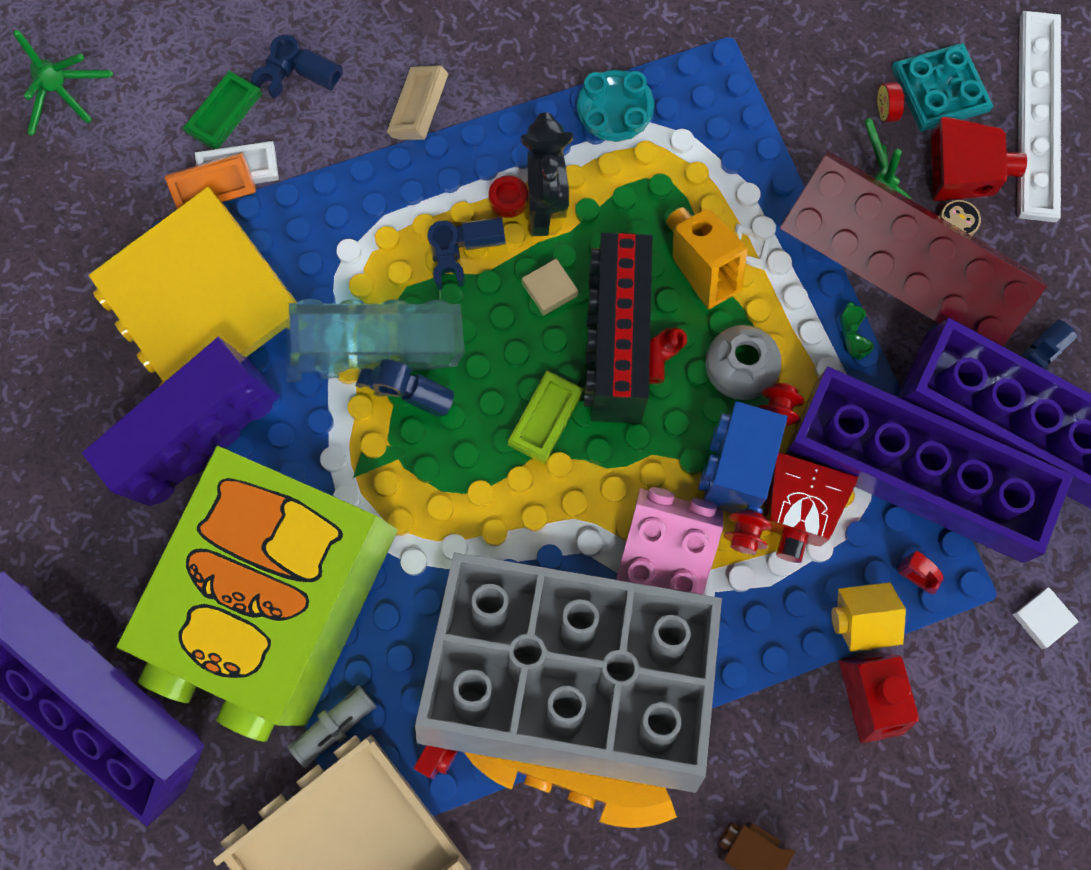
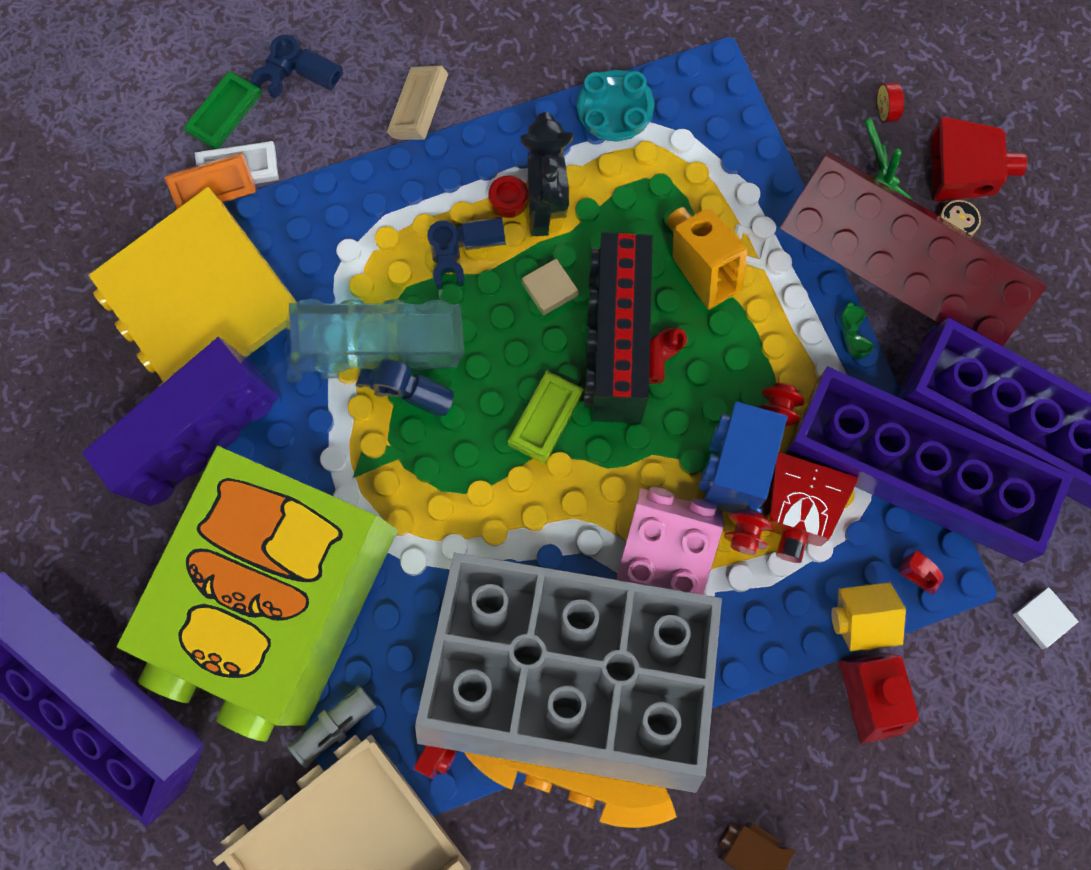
green plant [13,30,113,135] -> none
light grey piece [705,325,781,400] -> none
teal tile [891,43,994,132] -> none
white tile [1017,11,1061,223] -> none
dark blue bar [1020,319,1078,369] -> none

